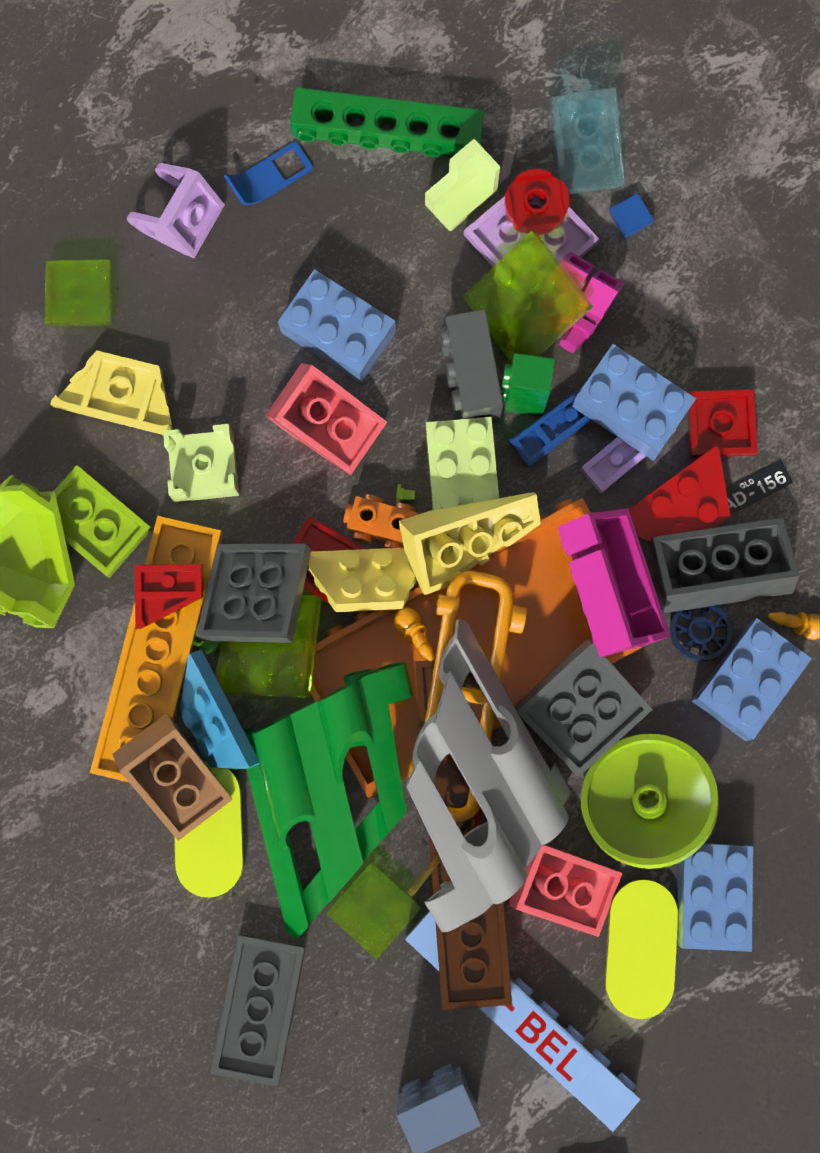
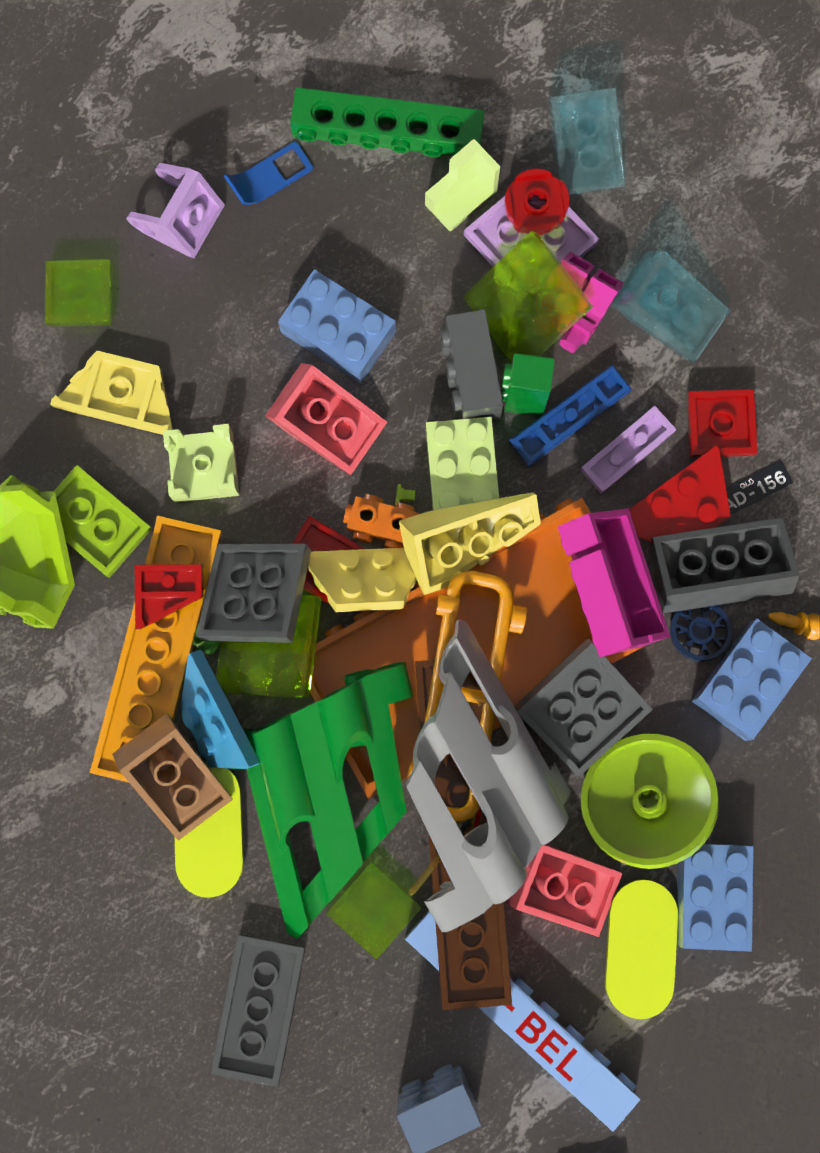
light orange bar [394,607,435,662] -> none
medium blue brick [572,344,696,461] -> none
blue tile [609,193,654,239] -> none
none -> clear light blue slope [611,251,731,363]

